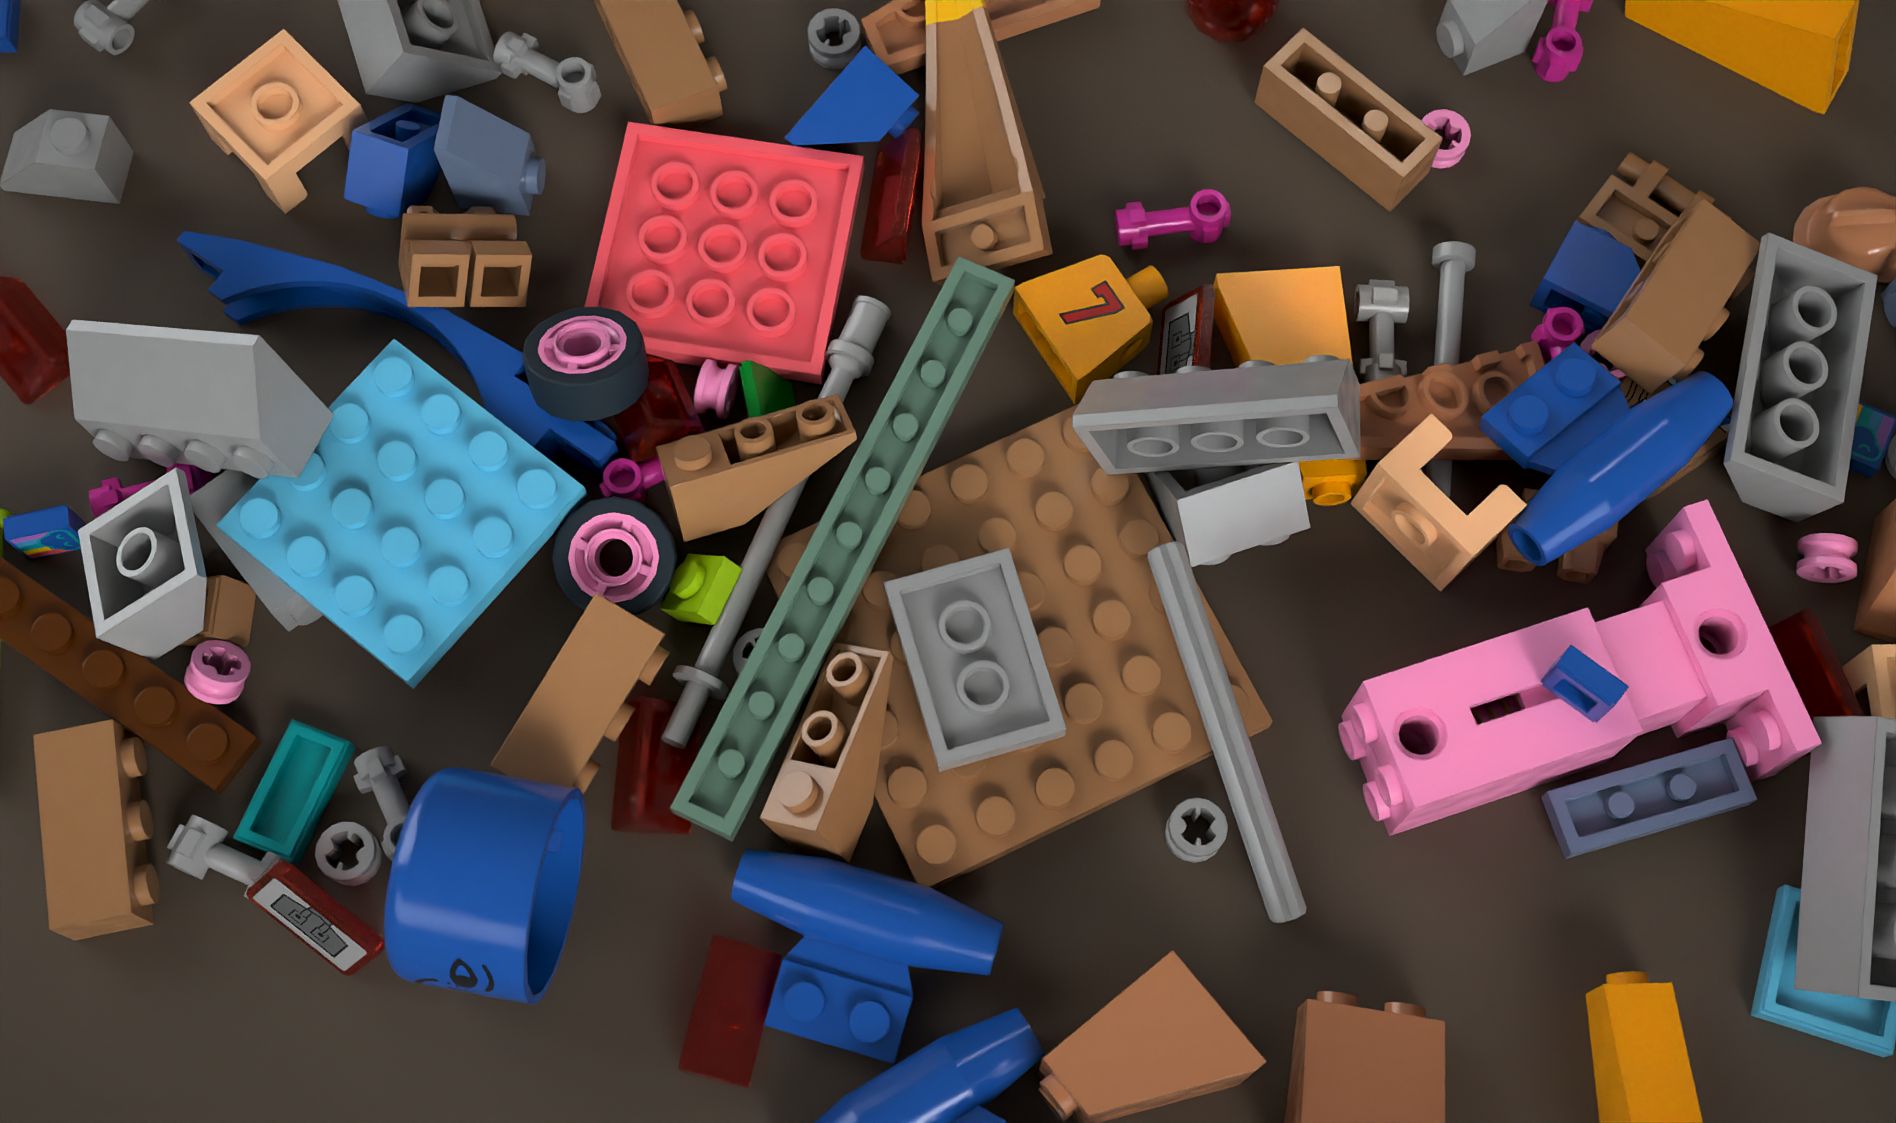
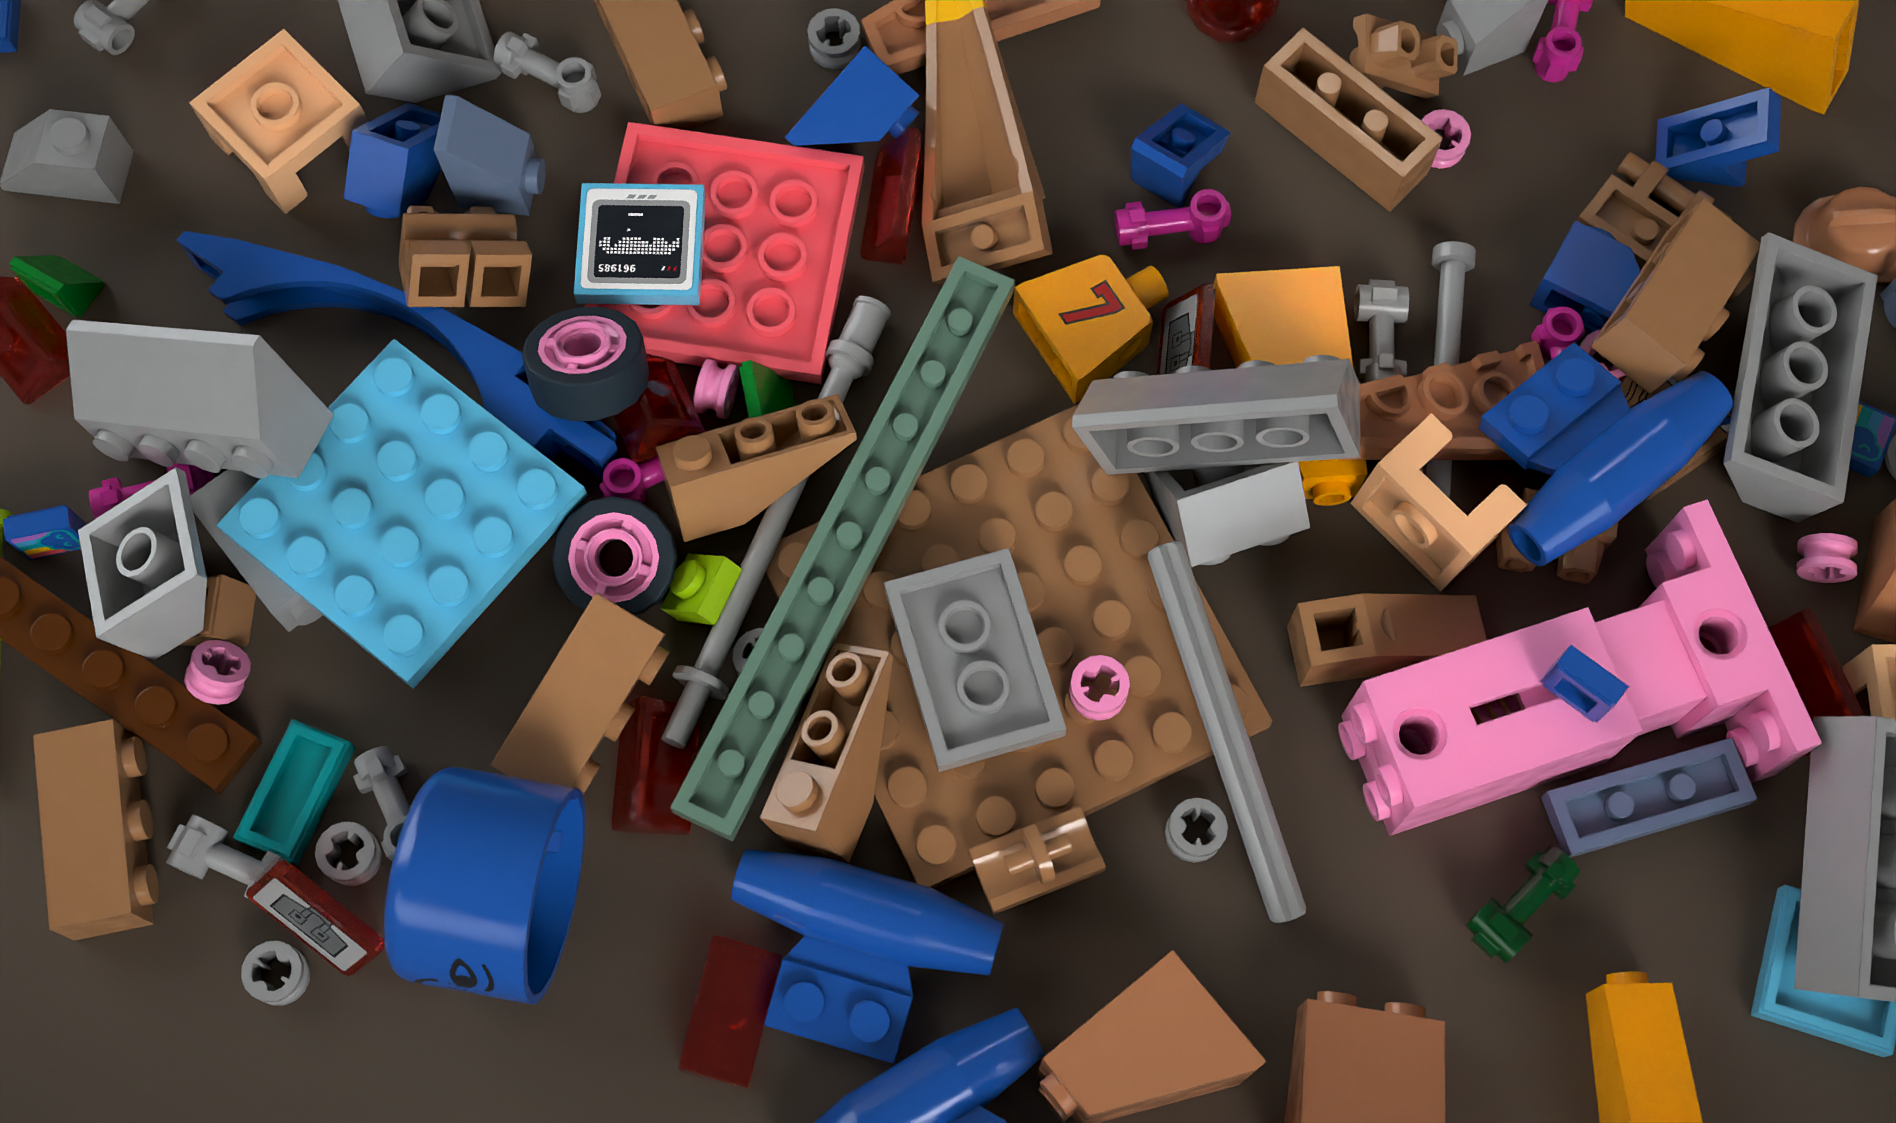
none -> green slope [9,255,105,318]
none -> light grey bush [241,941,311,1006]
none -> tile [574,183,706,305]
none -> medium nougat hips [969,806,1106,915]
none -> bright pink bush [1069,655,1130,721]
none -> blue slope [1130,103,1231,208]
none -> medium nougat slope [1287,593,1487,687]
none -> medium nougat hips [1350,13,1458,99]
none -> dark green bar [1465,846,1580,964]
none -> blue slope [1655,87,1781,187]

